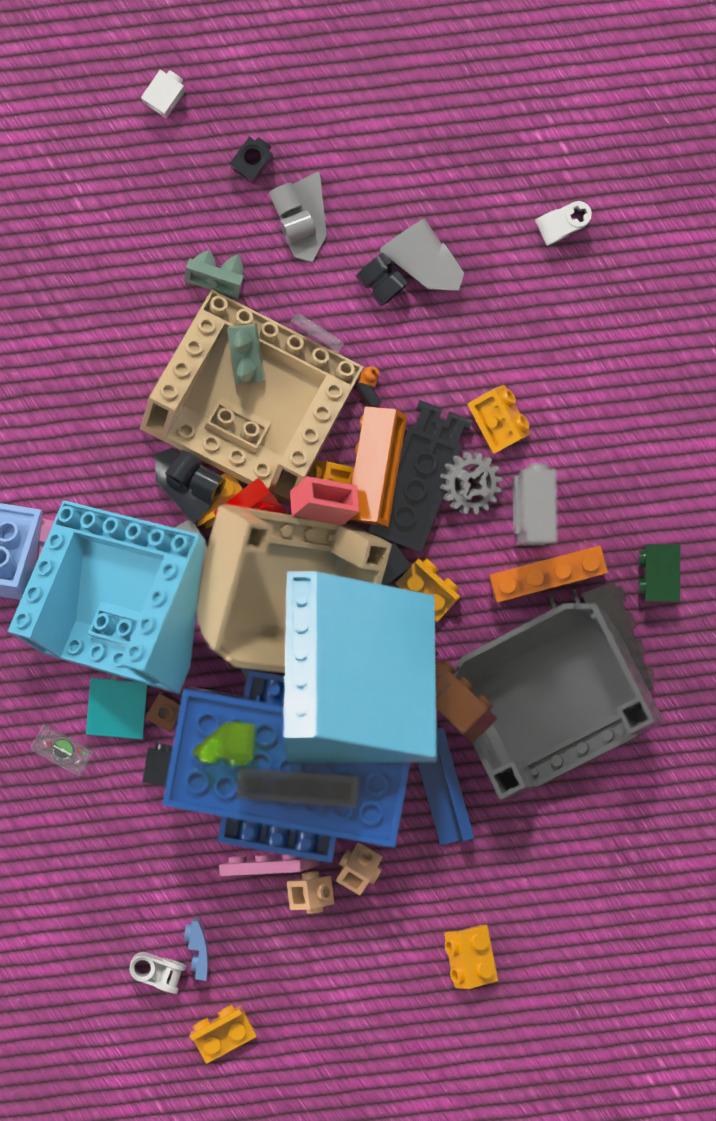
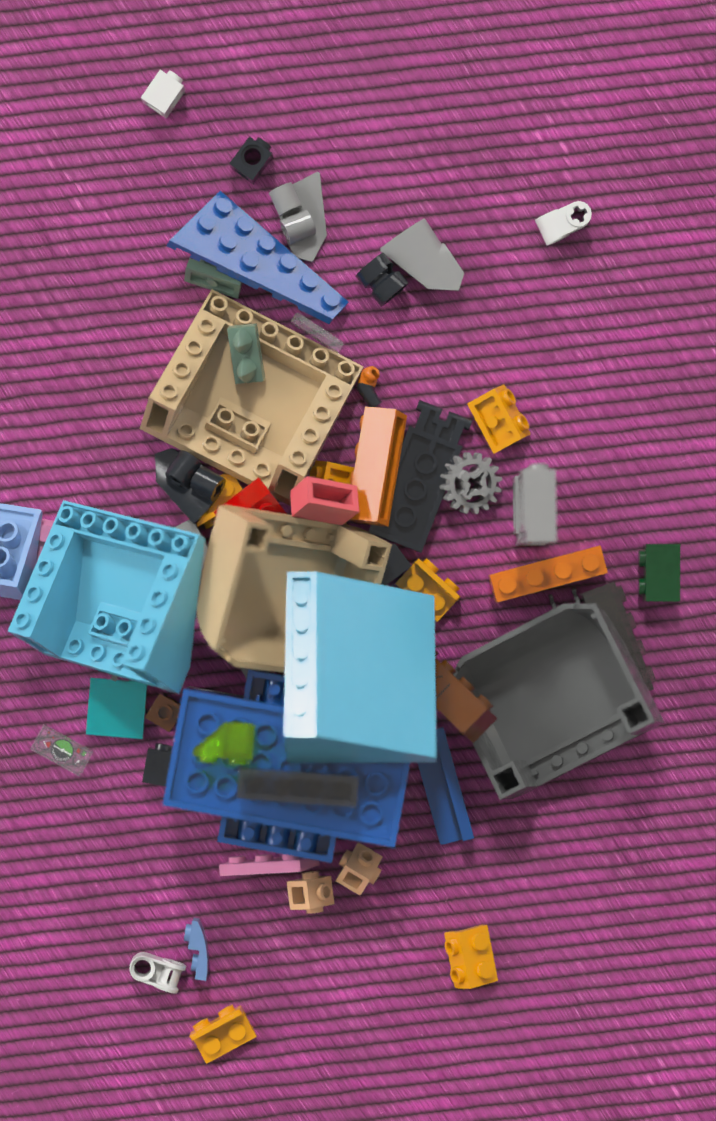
none -> wing [166,191,349,324]

